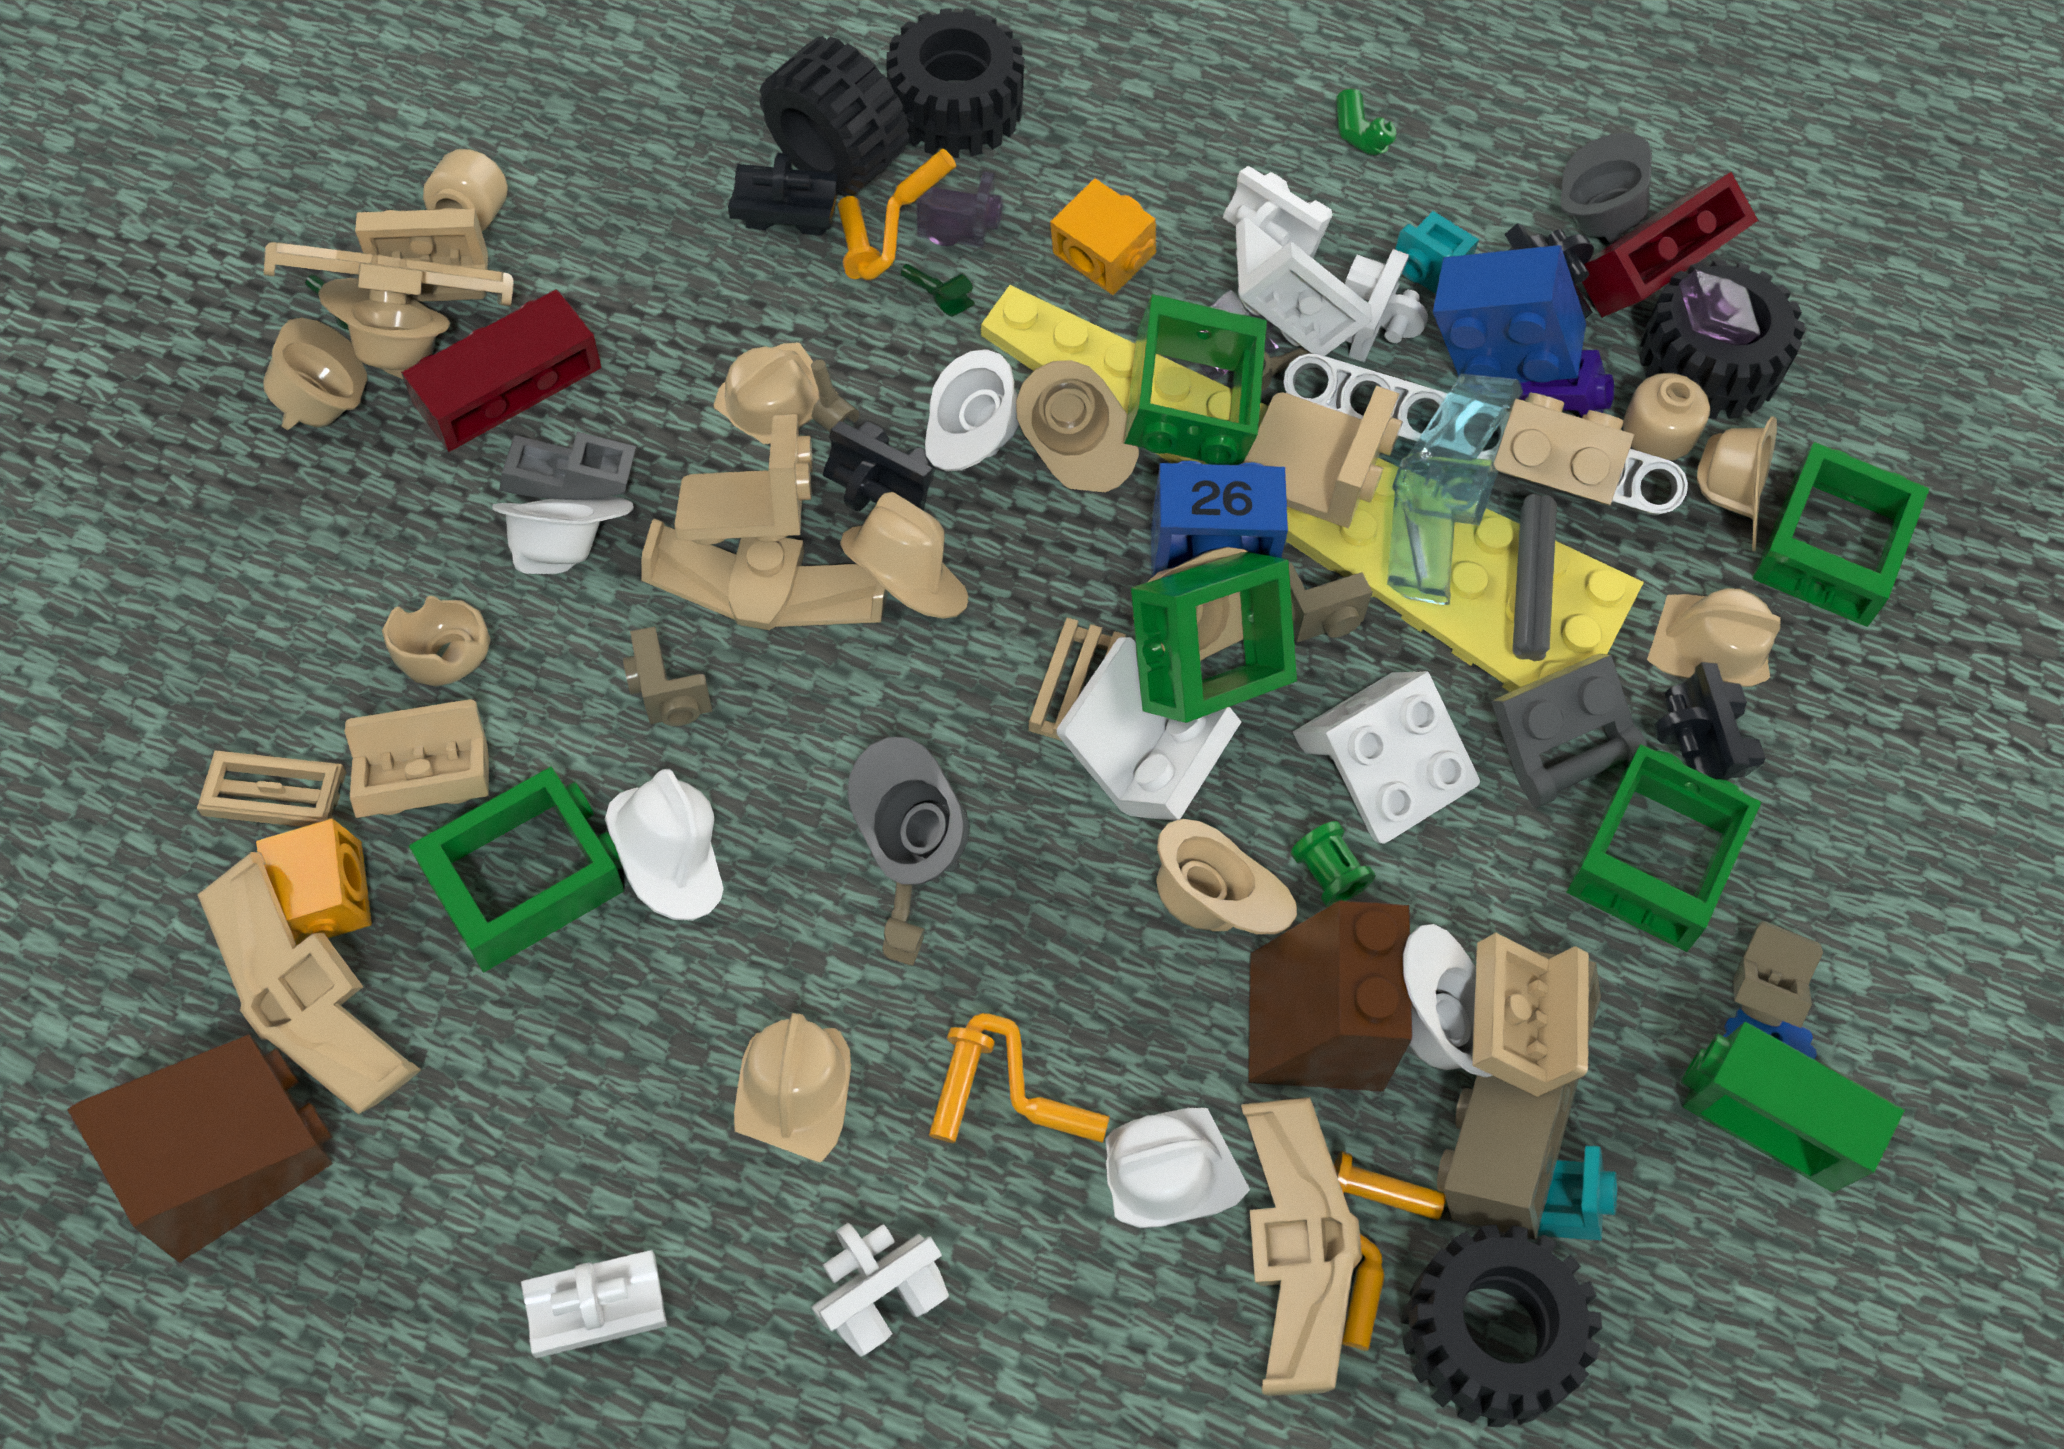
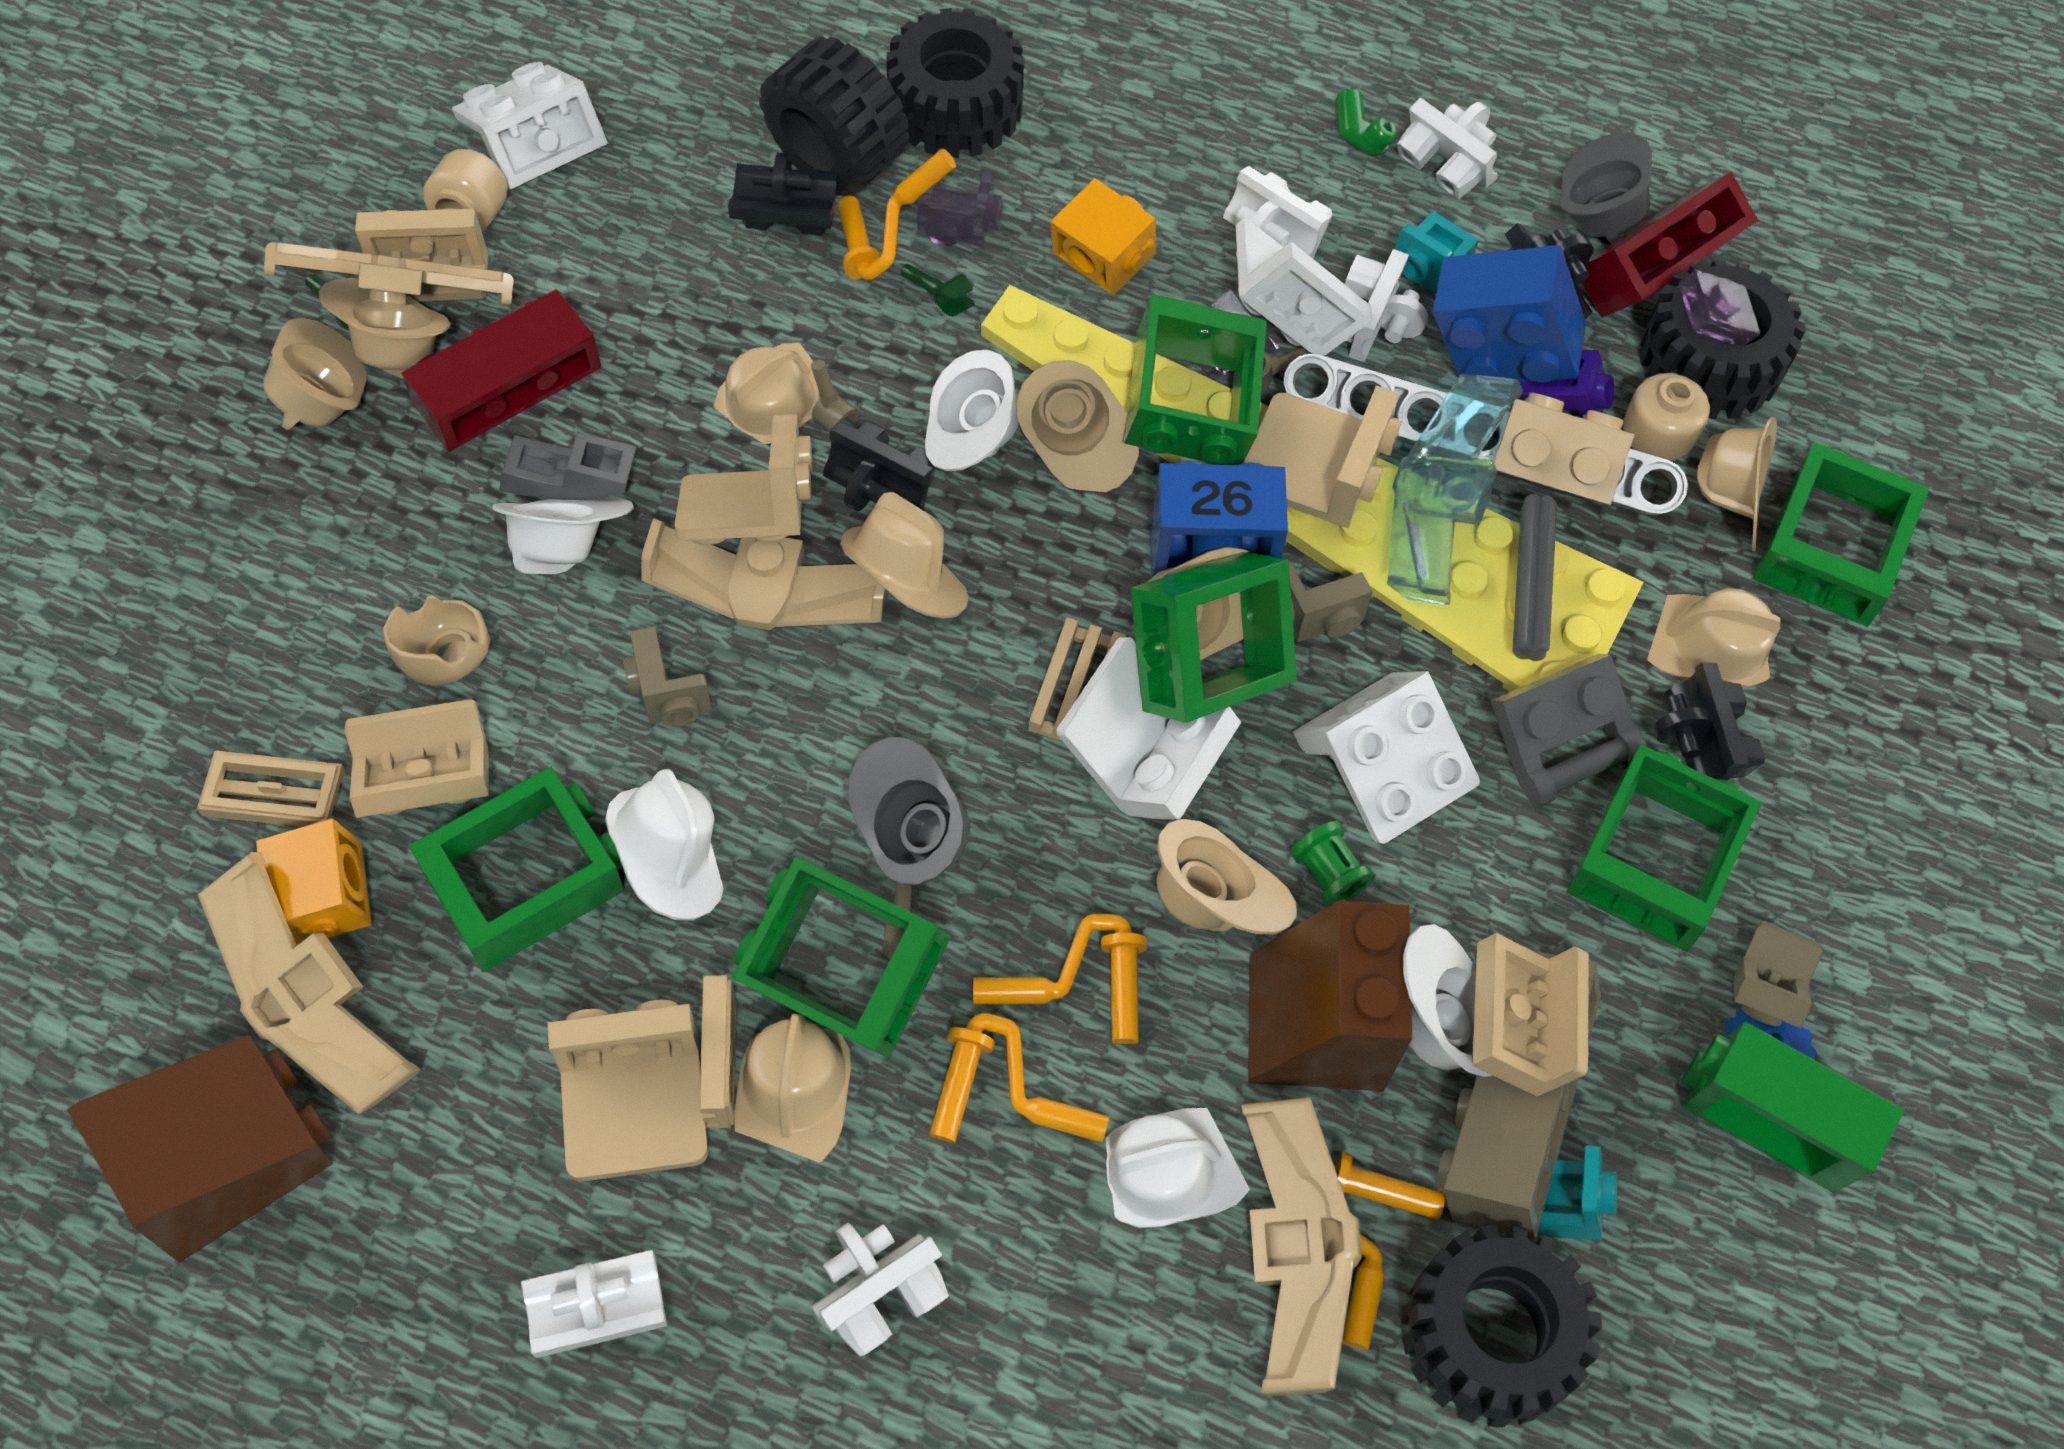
none -> white bracket [452,62,608,190]
none -> tan bracket [547,1000,708,1182]
none -> tan tile [700,975,737,1129]
none -> green window [732,856,952,1058]
none -> light orange piece [973,914,1147,1044]
none -> white hips [1397,97,1497,199]

